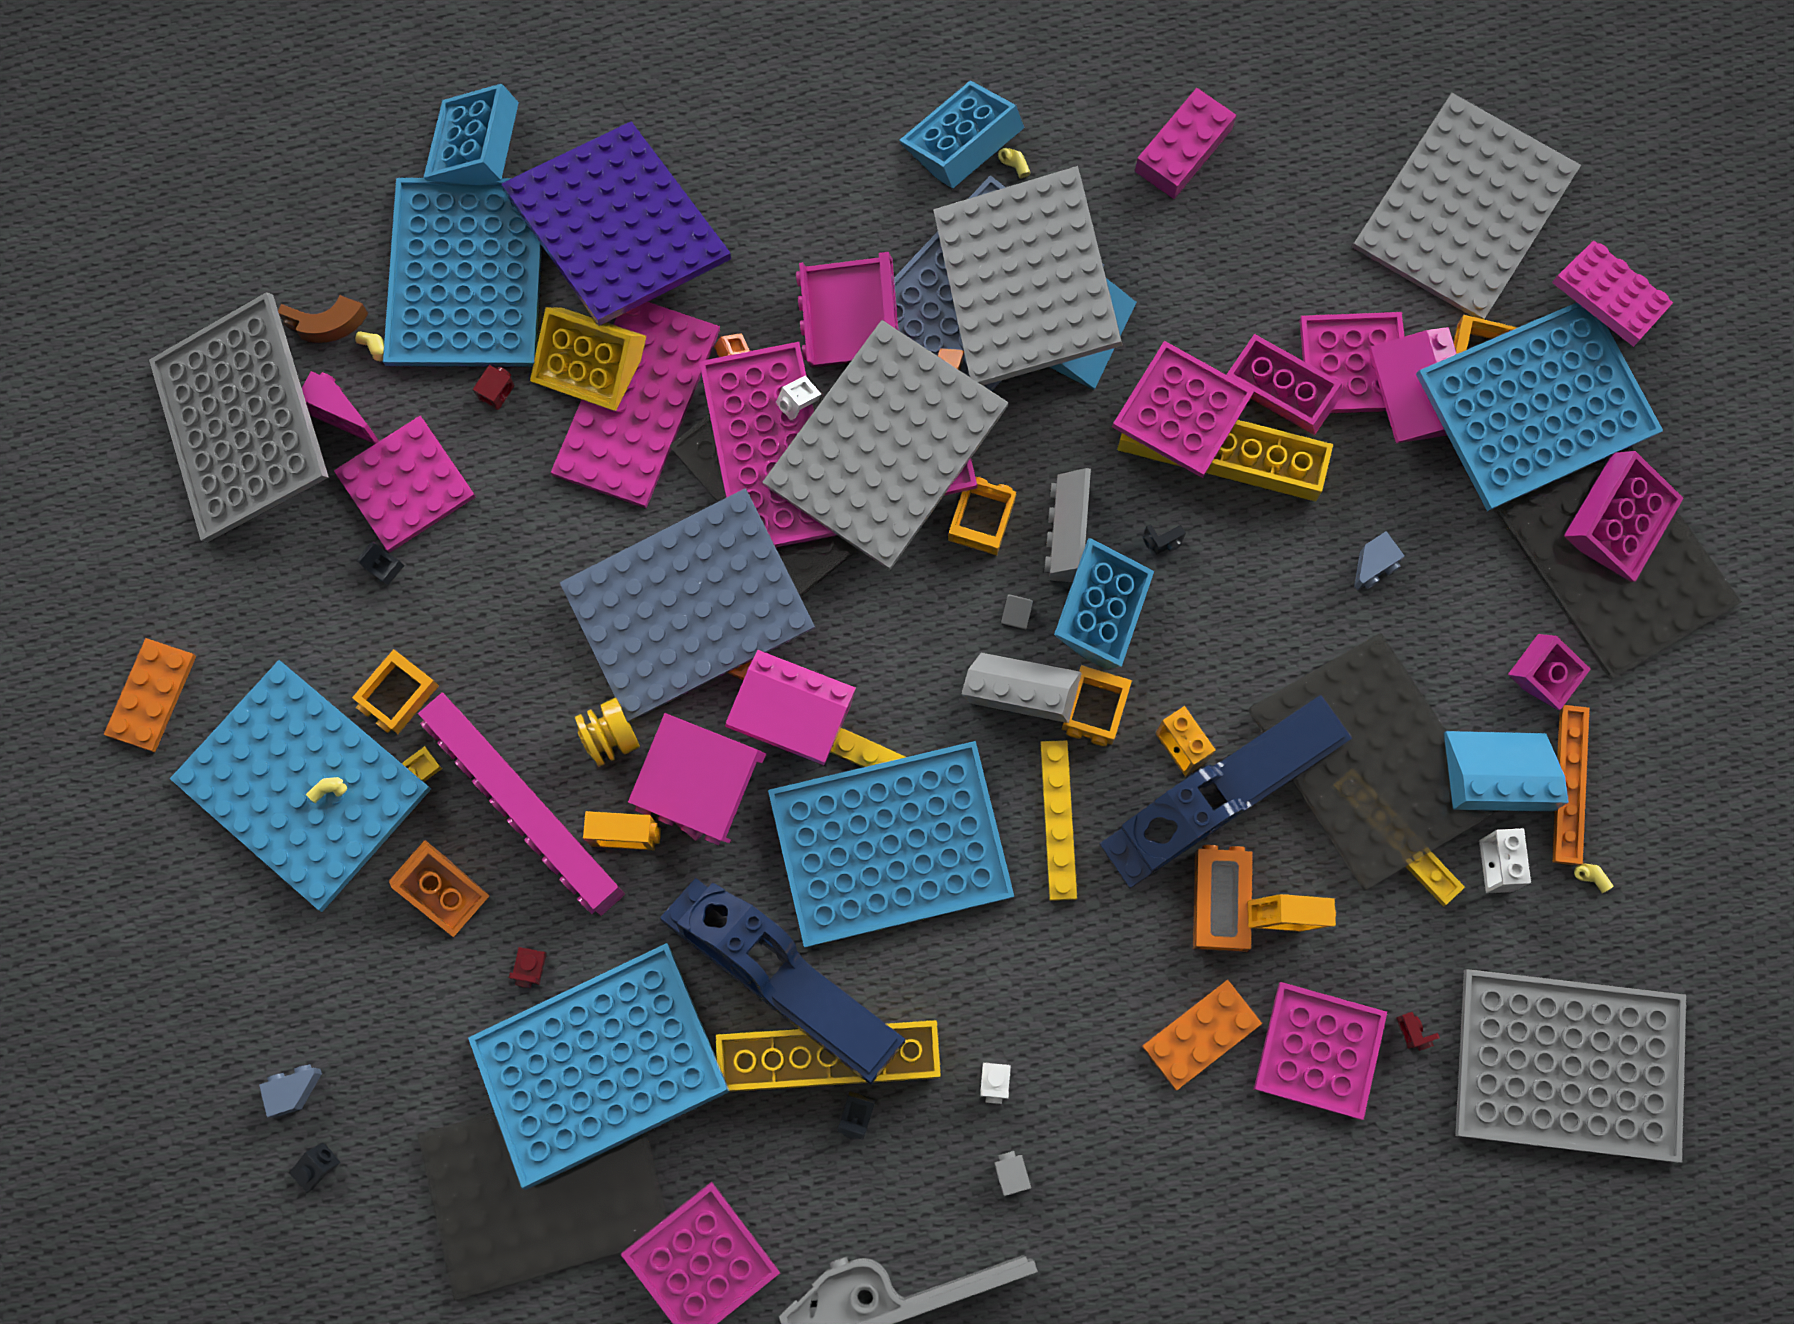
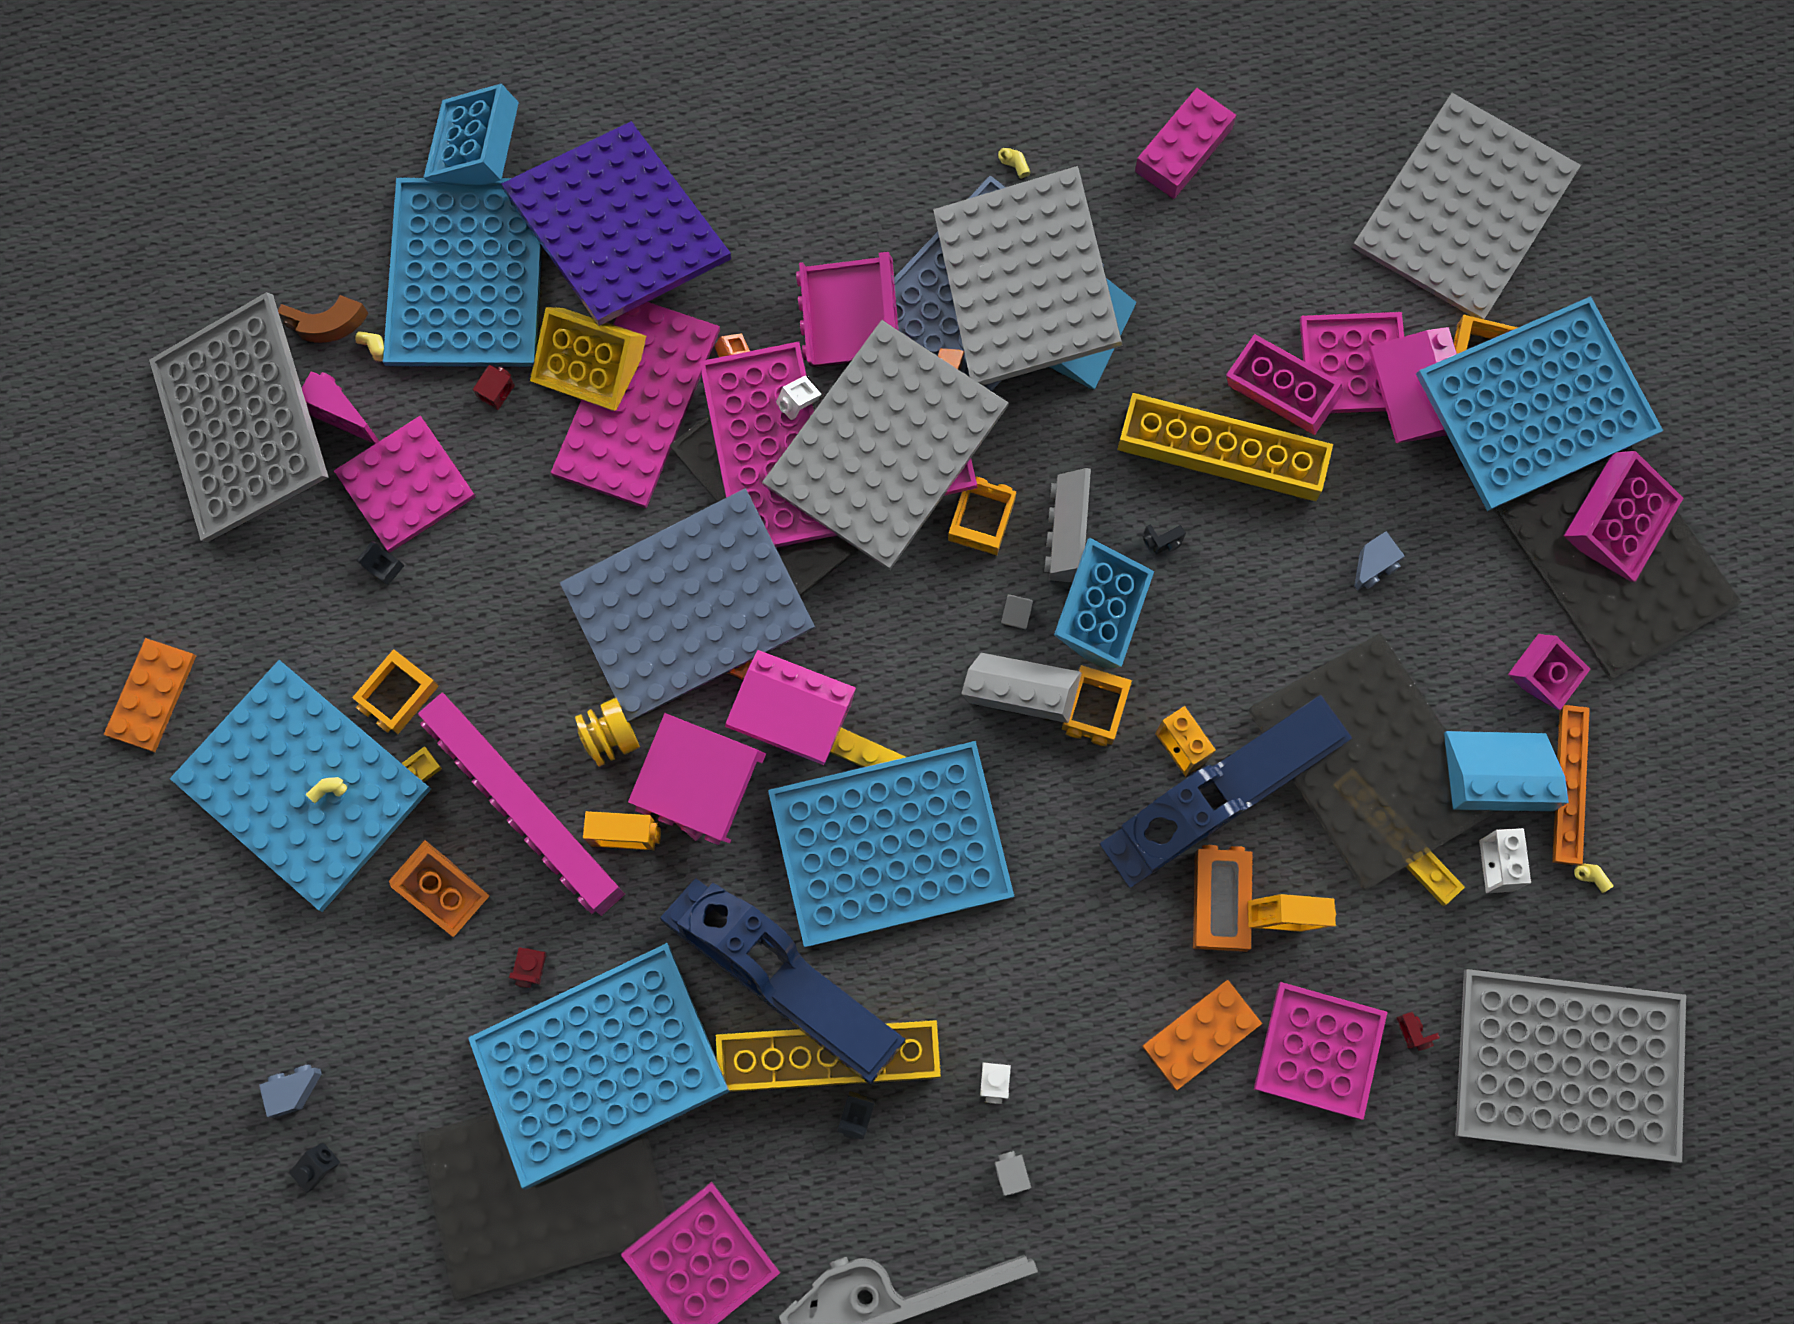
dark azure slope [899,80,1024,188] -> none
yellow plate [1040,740,1077,901] -> none
dark pink plate [1112,341,1254,478] -> none
dark pink plate [1552,241,1673,347] -> none

